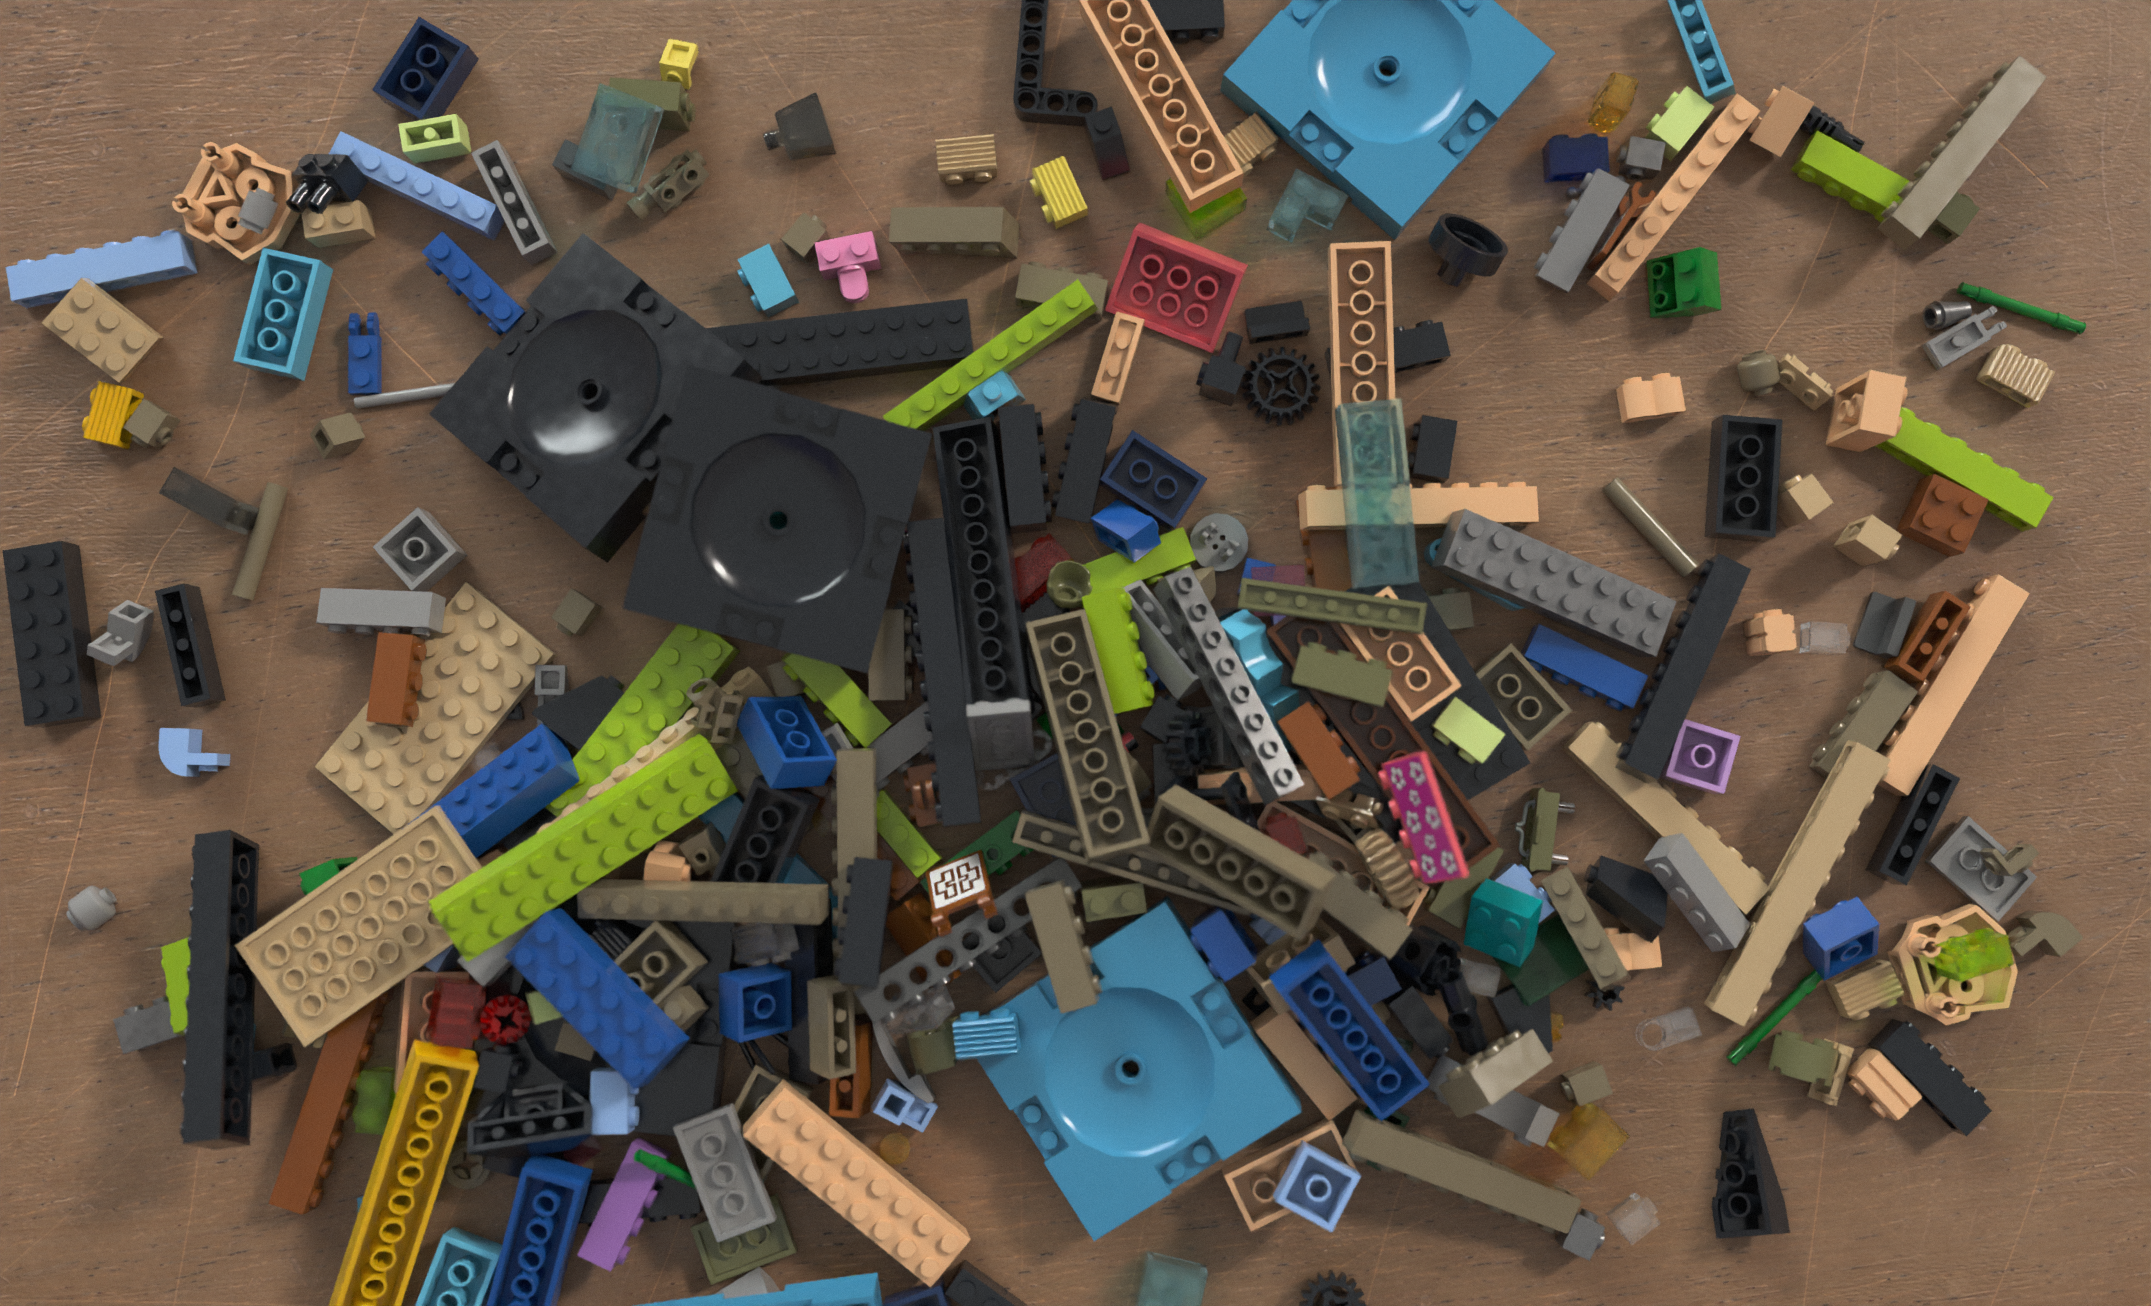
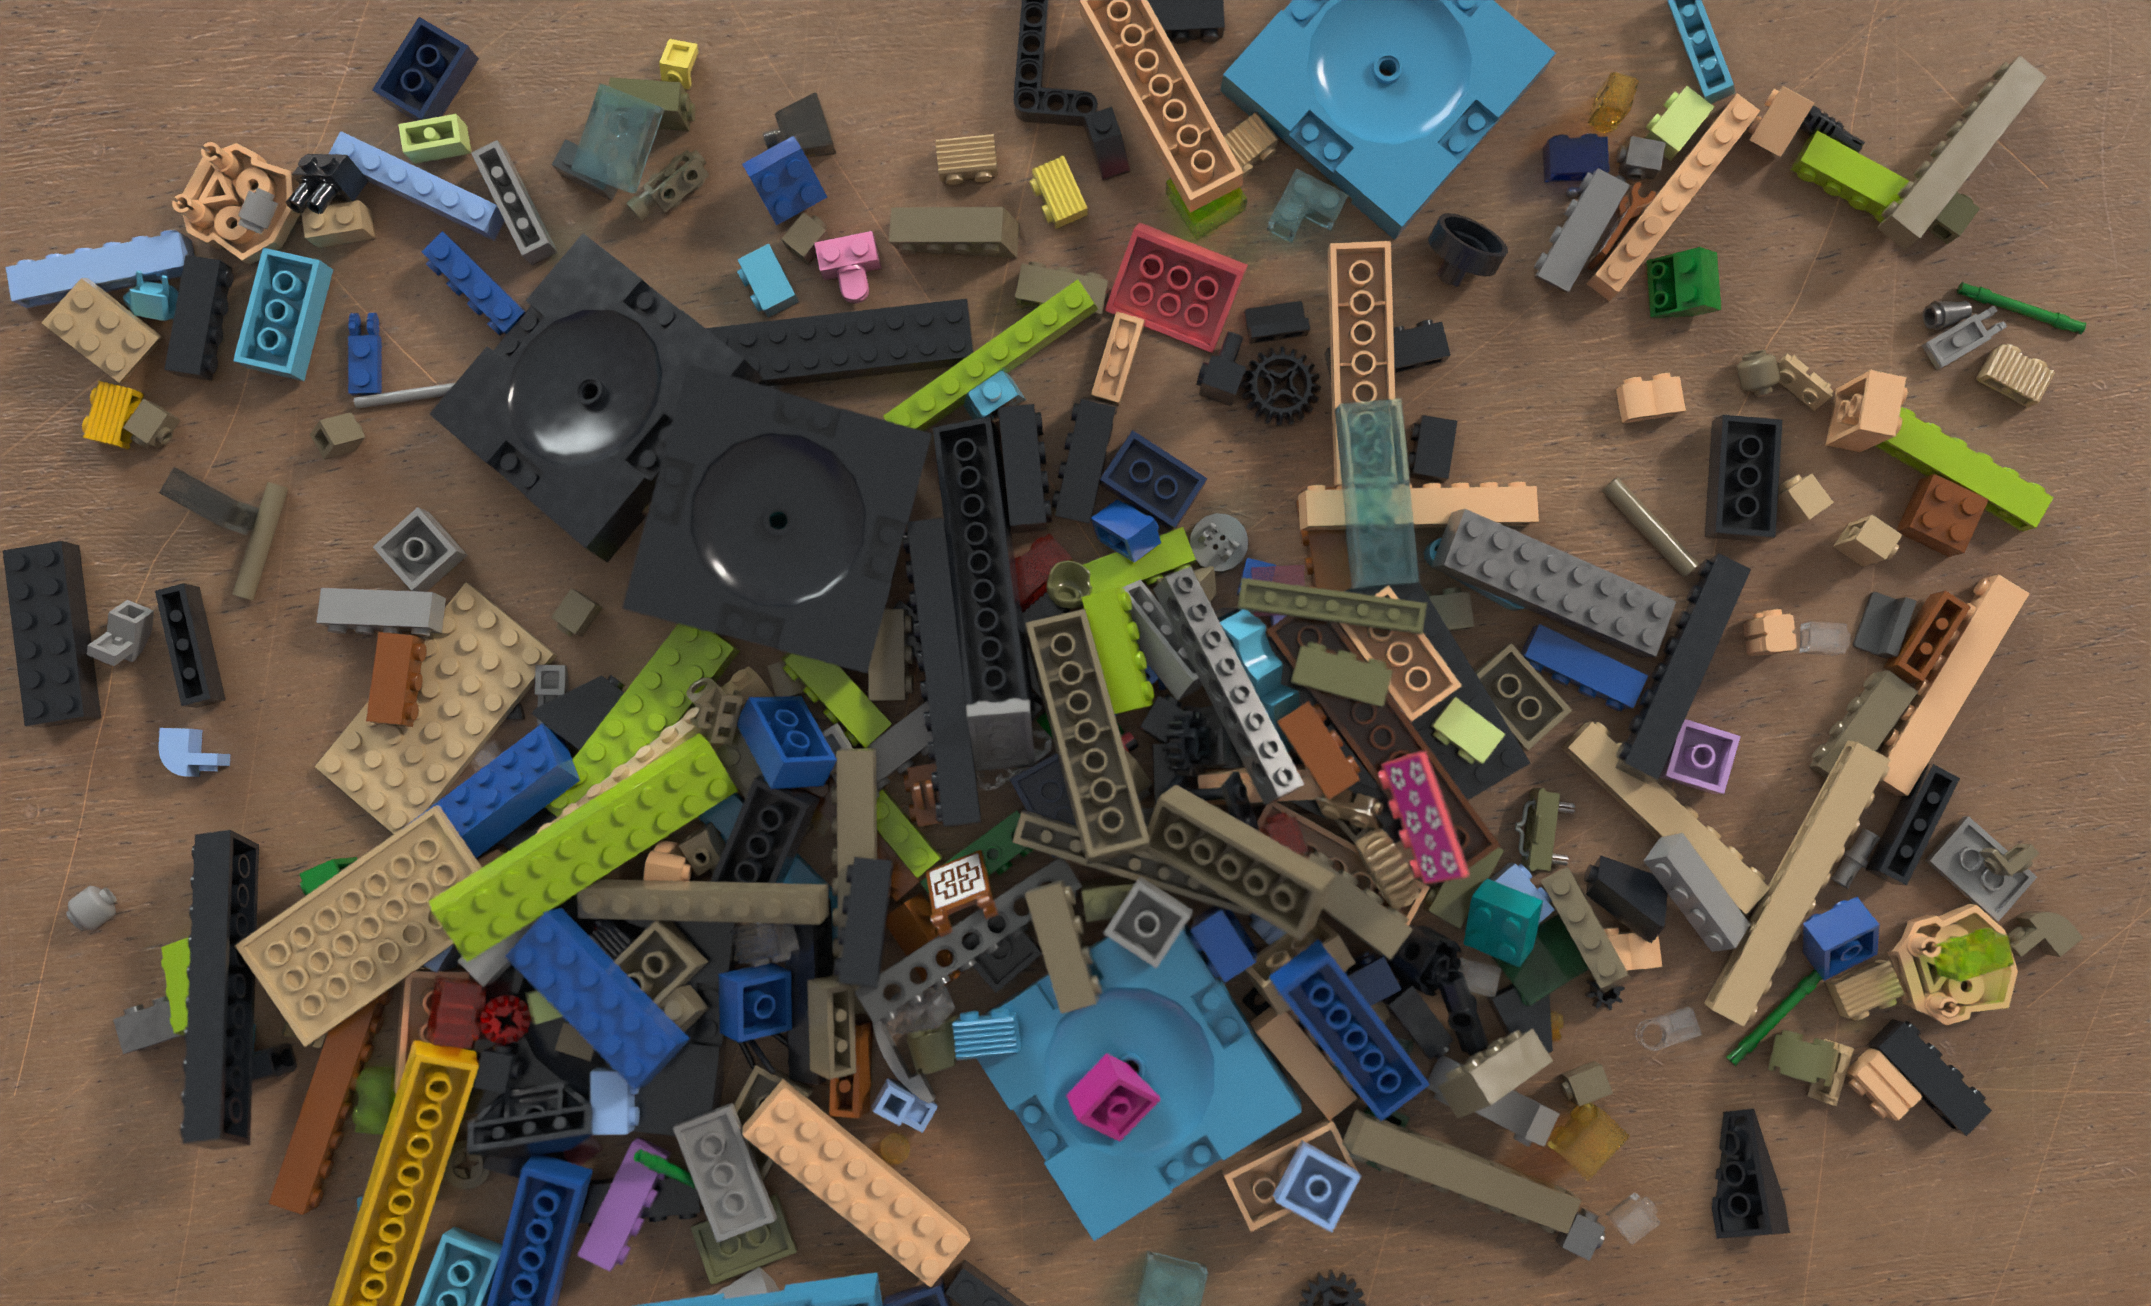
none -> medium azure piece [123,271,179,321]
none -> black brick [164,255,234,381]
none -> blue brick [742,136,827,225]
none -> dark pink slope [1066,1053,1161,1142]
none -> light grey brick [1104,876,1192,968]
none -> light grey pin [1831,828,1881,889]

